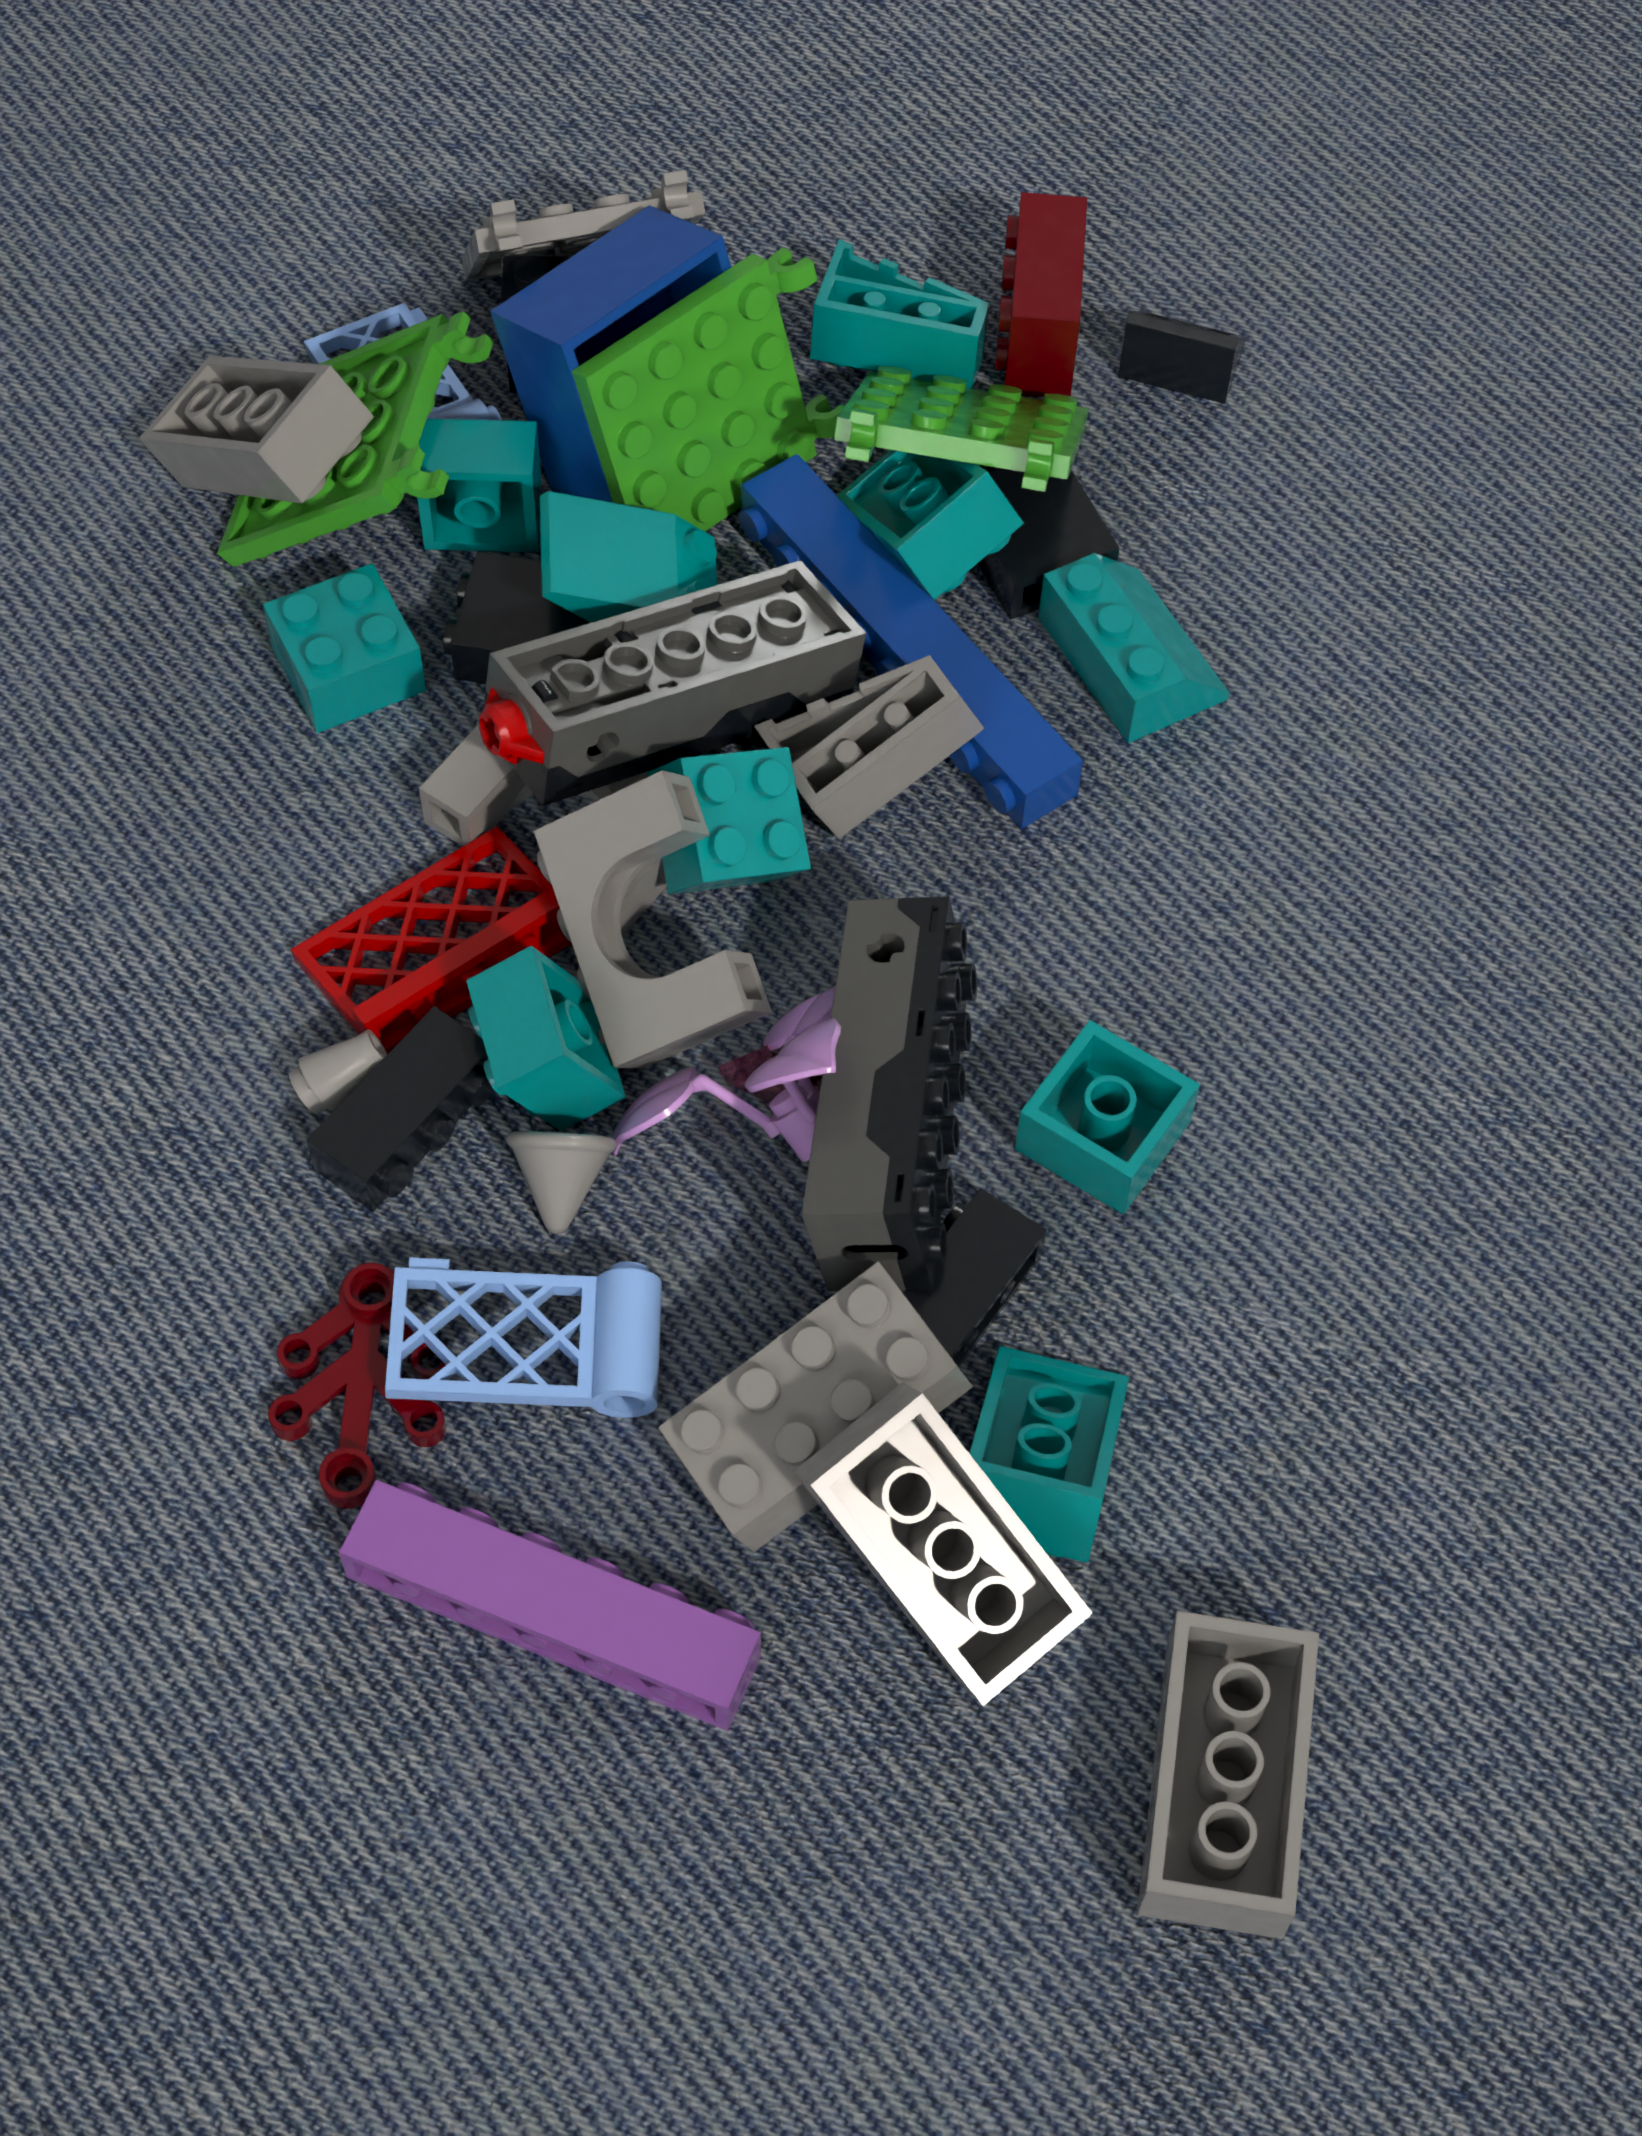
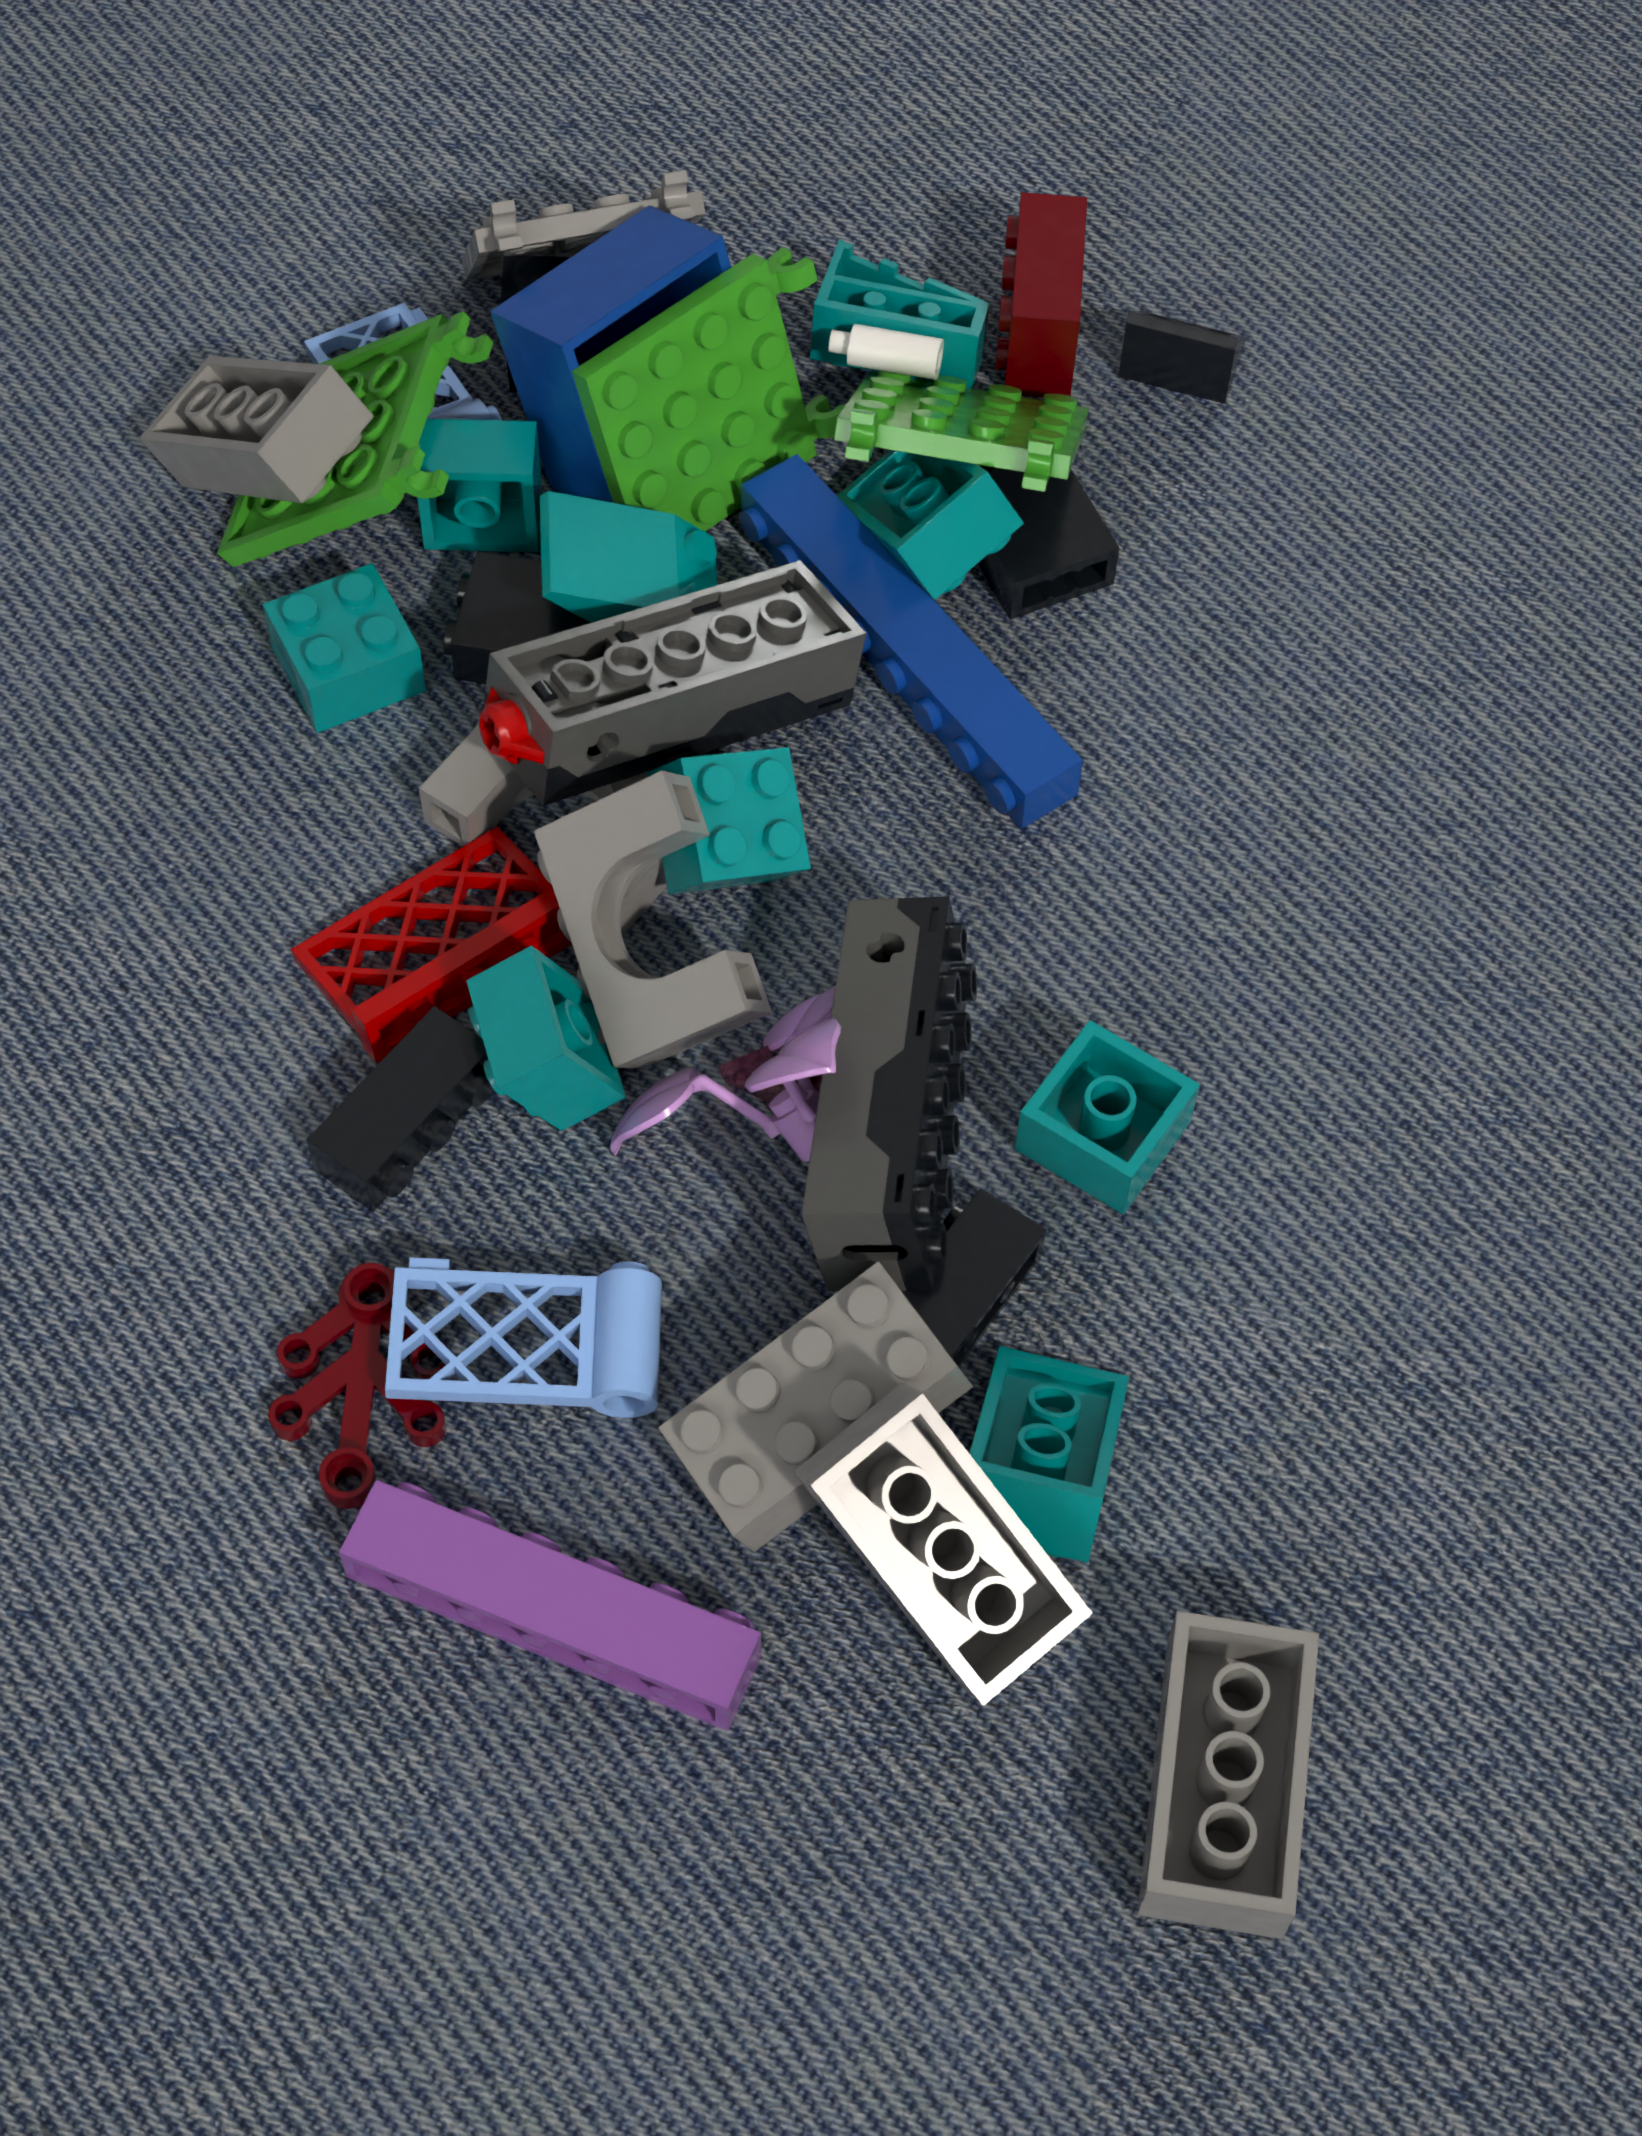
light grey cone [289,1029,388,1115] -> none
light grey hat [506,1131,617,1234] -> none
light grey wedge [754,655,985,839] -> none
teal slope [1038,553,1230,744] -> none
none -> white cylinder [828,324,944,380]

